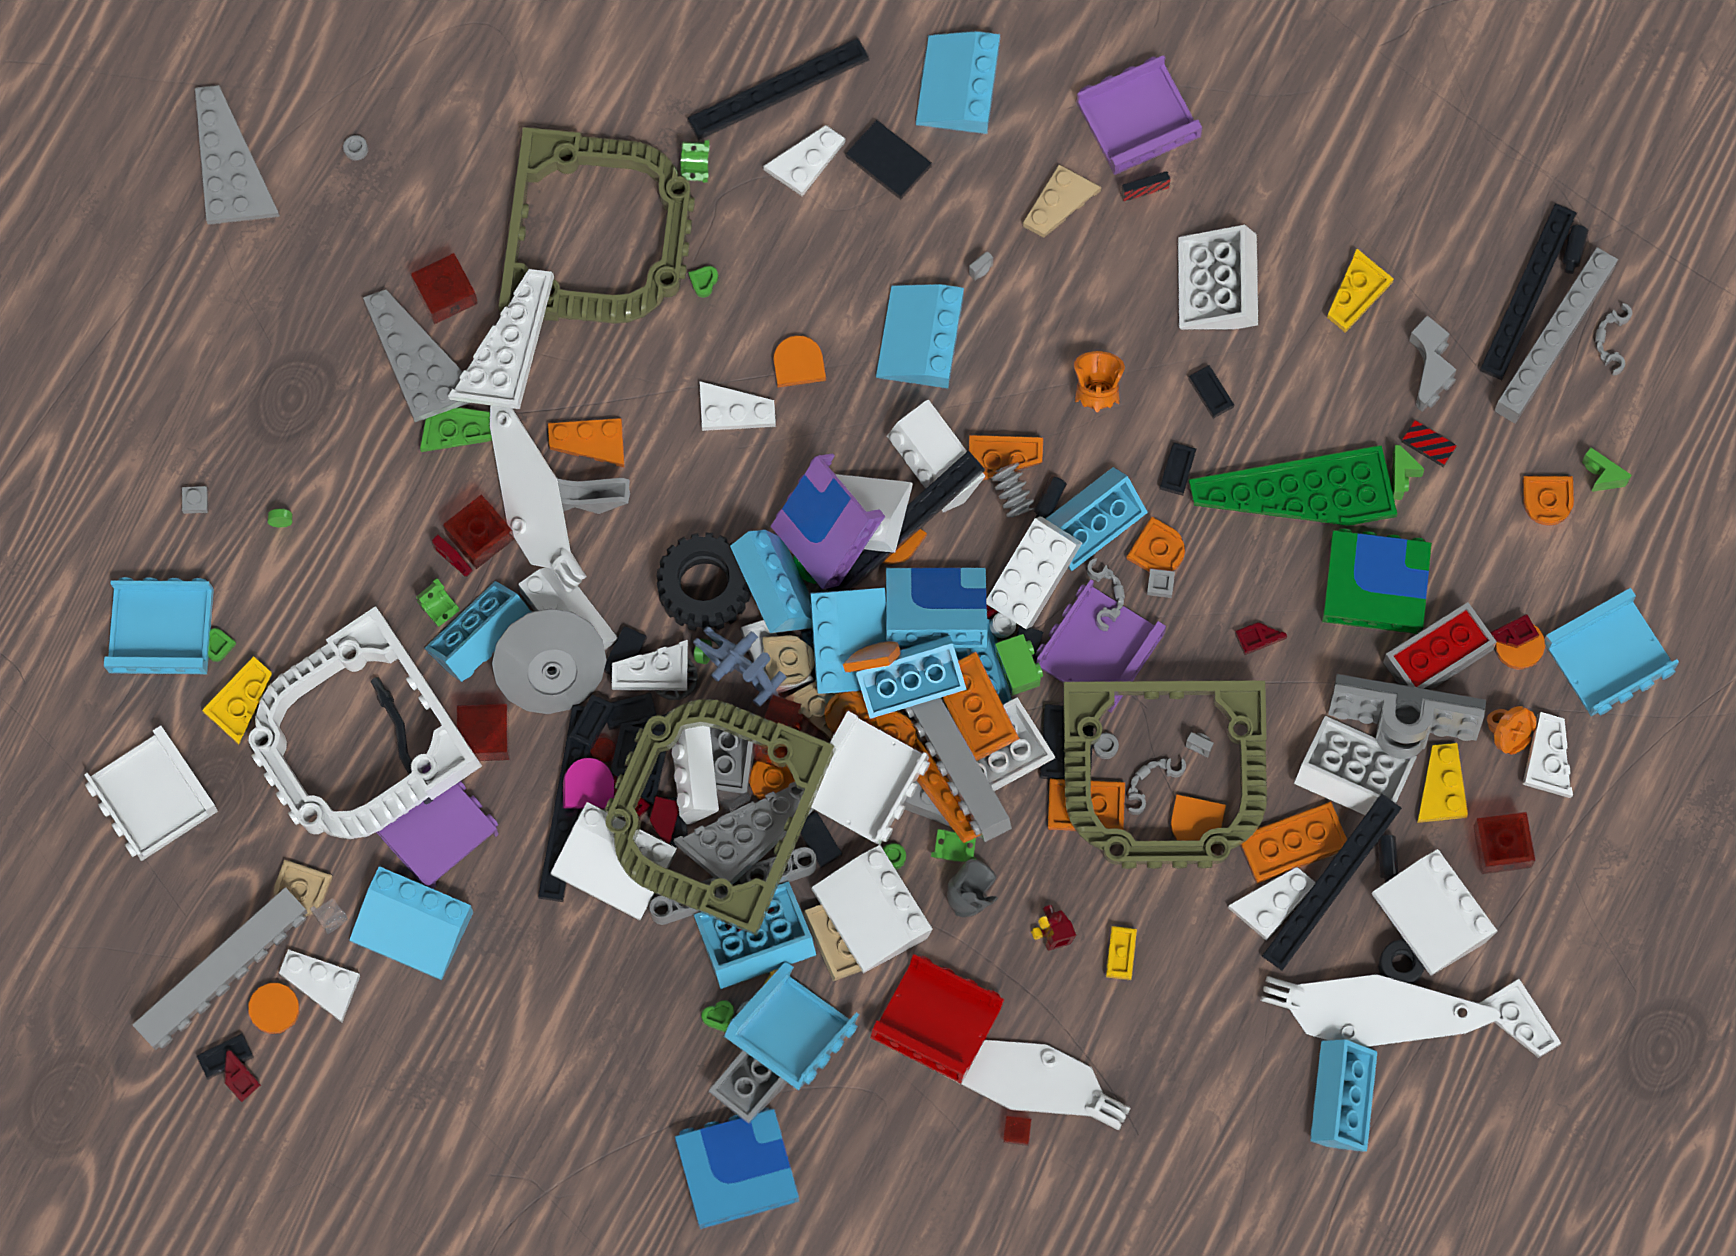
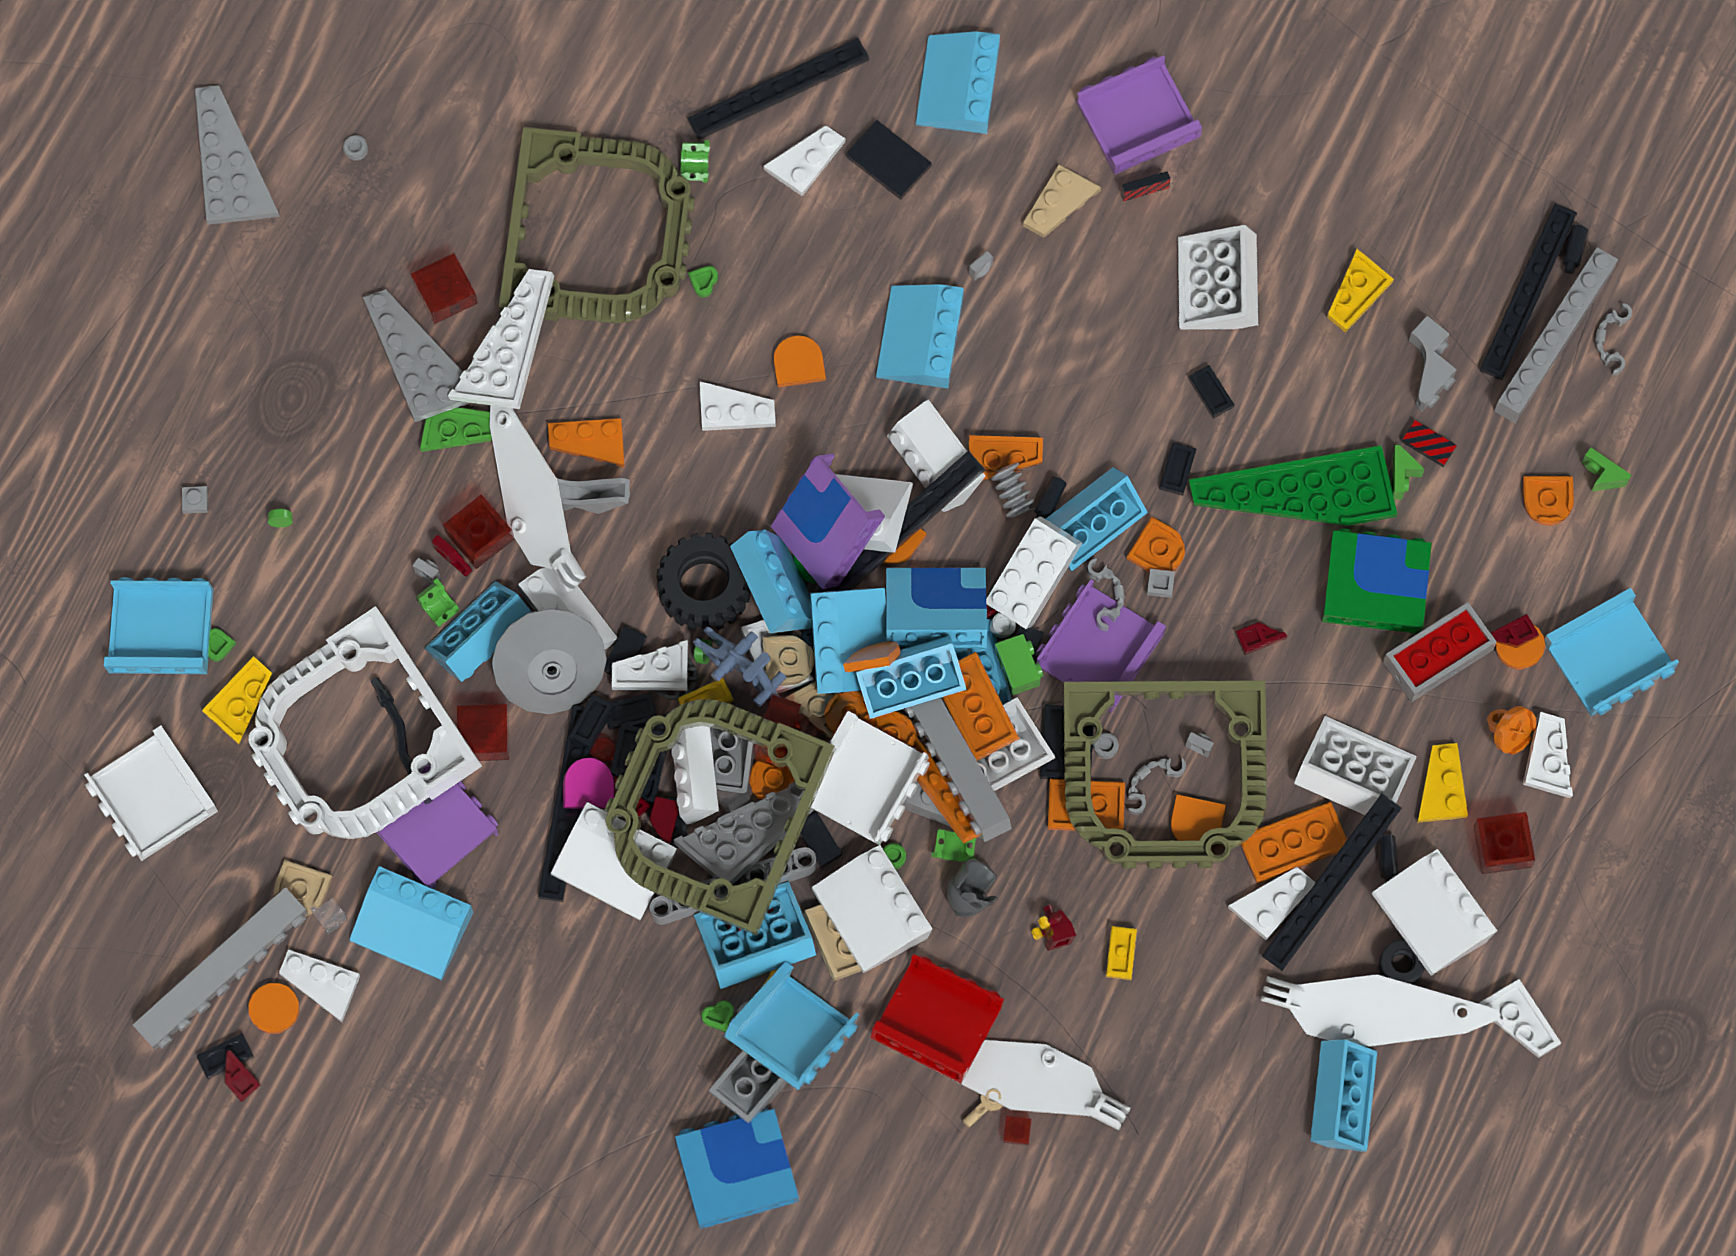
orange hat [1074,351,1125,412] -> none
light grey piece [1328,674,1486,759] -> none
none -> light grey plate [413,558,441,583]
none -> yellow plate [678,678,734,706]
none -> tan plate [962,1089,1003,1128]

